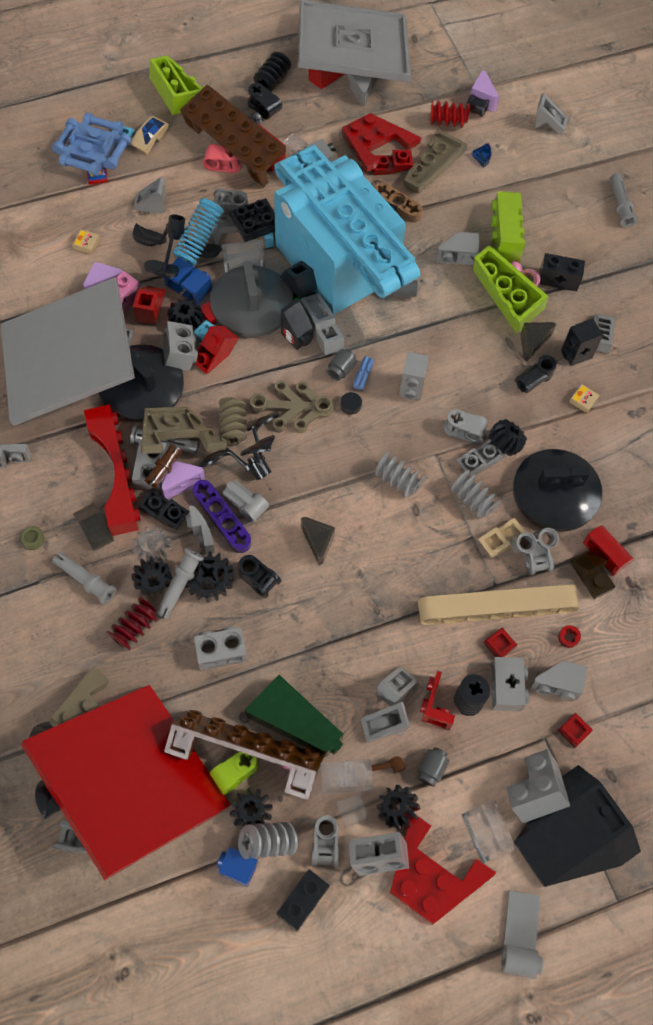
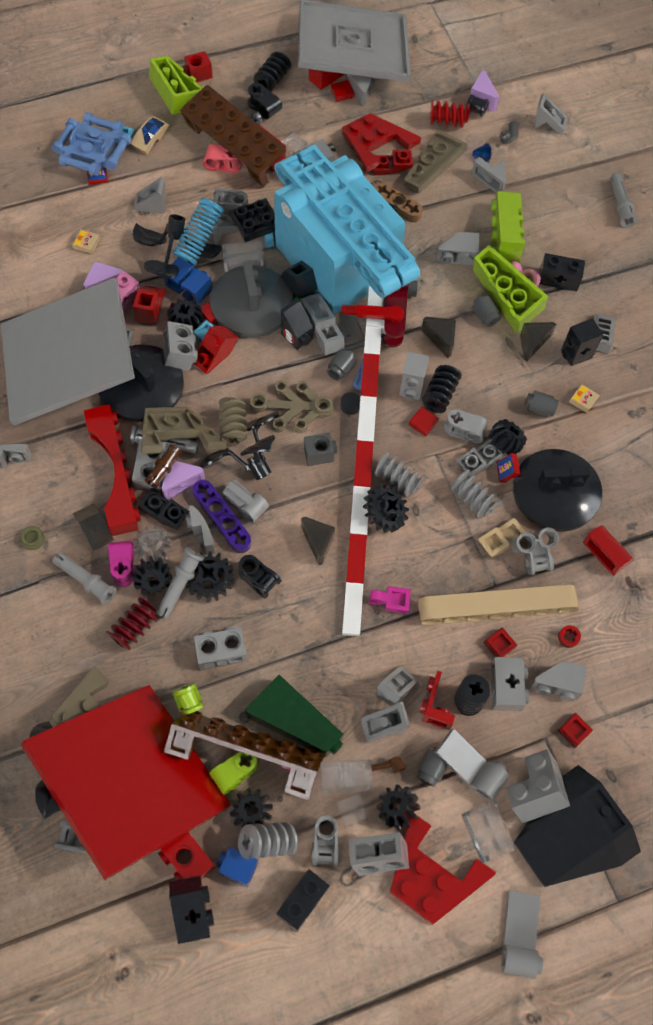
black piece [515,355,557,394] -> none
dark brown slope [570,551,615,600] -> none
none -> dark pink piece [108,541,134,587]
none -> red brick [157,832,216,880]
none -> black brick [169,876,214,944]
none -> lime piece [172,681,204,715]
none -> red brick [182,51,213,83]
none -> dark grey brick [304,433,337,466]
none -> red tile [330,80,354,102]
none -> piece [341,284,409,636]
none -> black gear [363,483,409,533]
none -> dark pink plate [368,586,411,614]
none -> red tile [409,407,439,436]
none -> clear smoke slope [421,316,456,358]
none -> black piece [422,365,462,413]
none -> light grey door [435,729,510,802]
none -> light grey slope [471,157,506,193]
none -> dark grey brick [472,295,501,327]
none -> tile [496,453,520,483]
none -> dark grey arm [499,121,518,144]
none -> dark grey brick [525,390,559,417]

